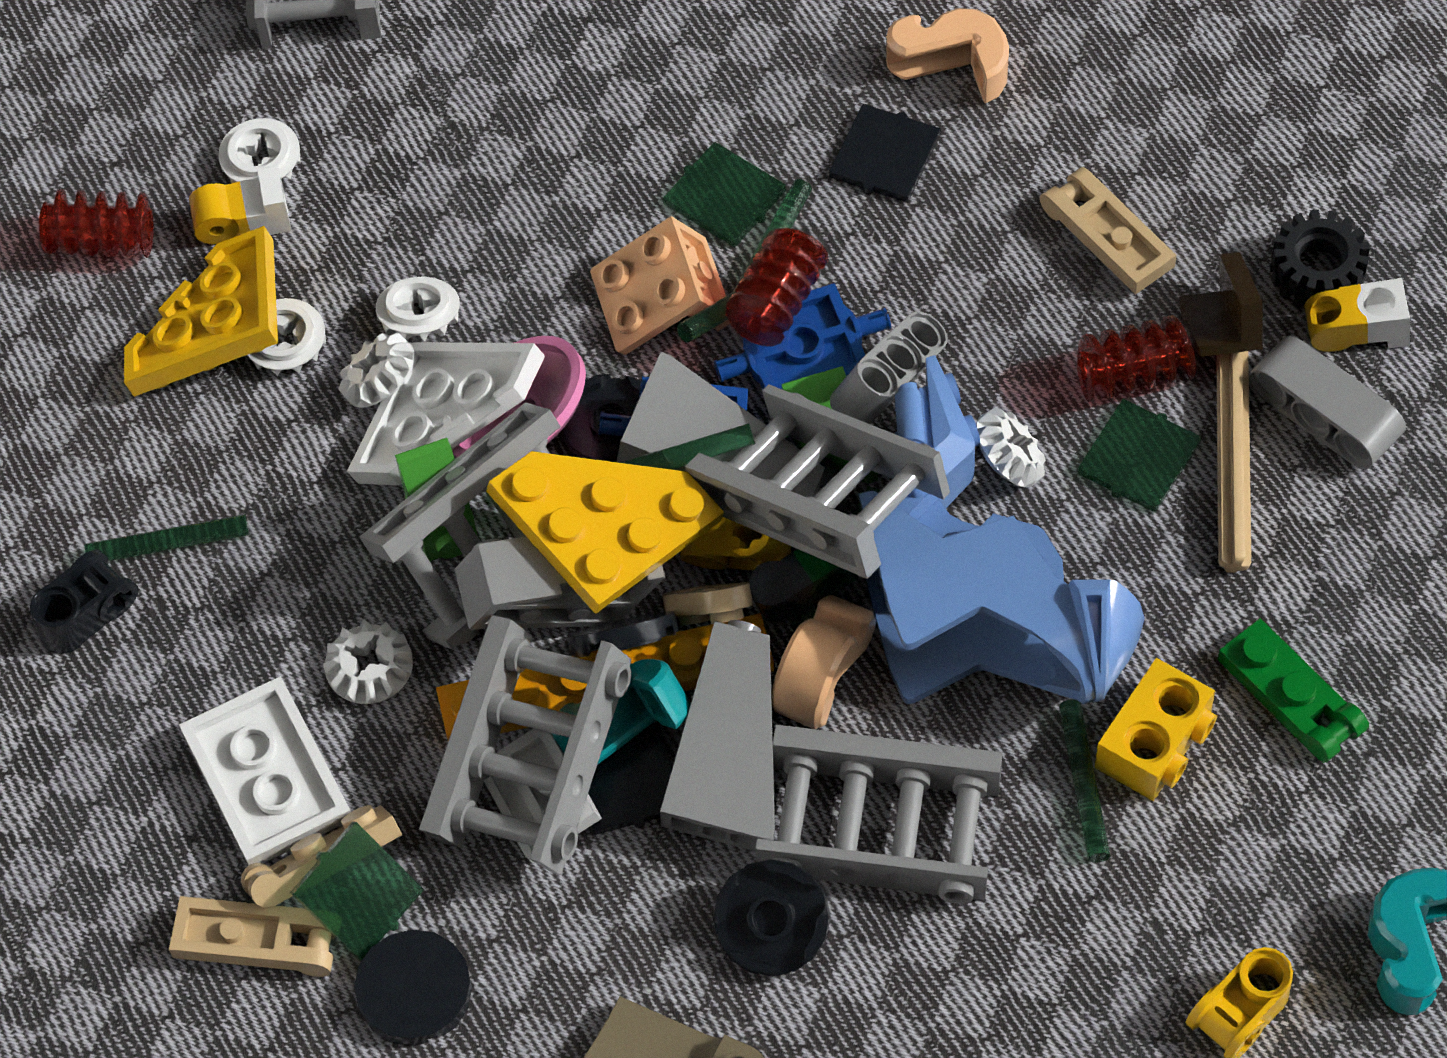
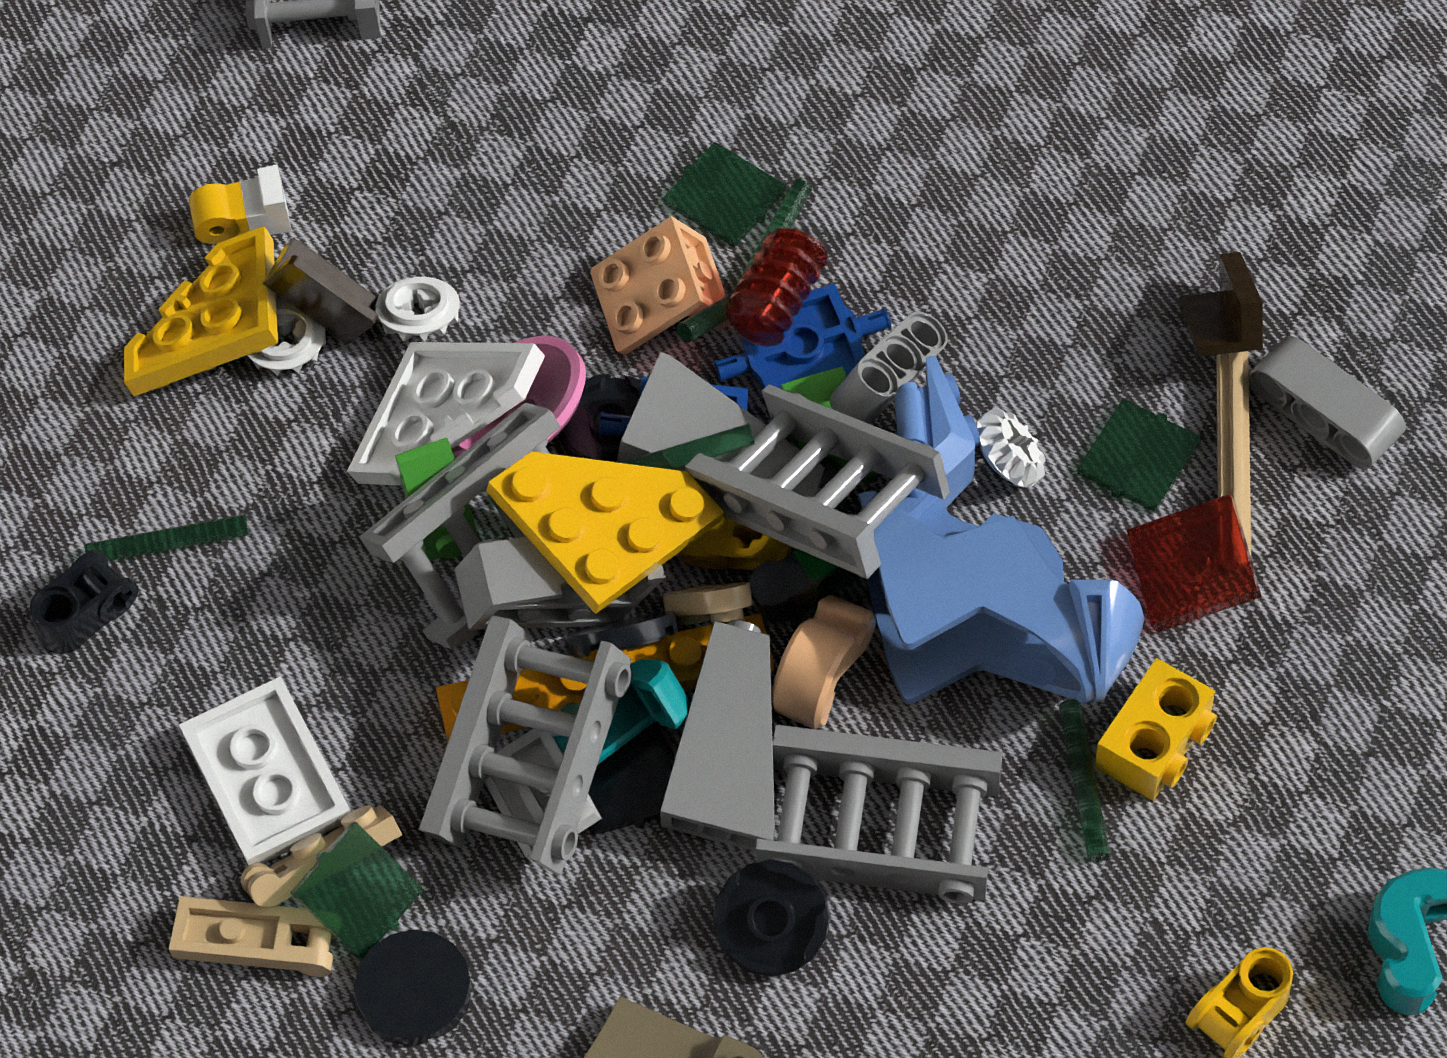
clear red piece [39,189,154,258] -> none
white gear [219,118,301,183] -> none
white gear [323,620,413,704] -> none
white gear [338,333,414,408] -> none
black piece [829,104,941,203] -> none
light nougat animal [886,8,1009,103] -> none
tan plate [1040,167,1177,295] -> none
clear red piece [1077,315,1196,402] -> none
green plate [1218,618,1369,763] -> none
black tyre [1270,210,1370,309] -> none
leg [1304,278,1410,352] -> none
none -> dark brown panel [263,238,378,344]
none -> clear red tile [1127,494,1262,632]

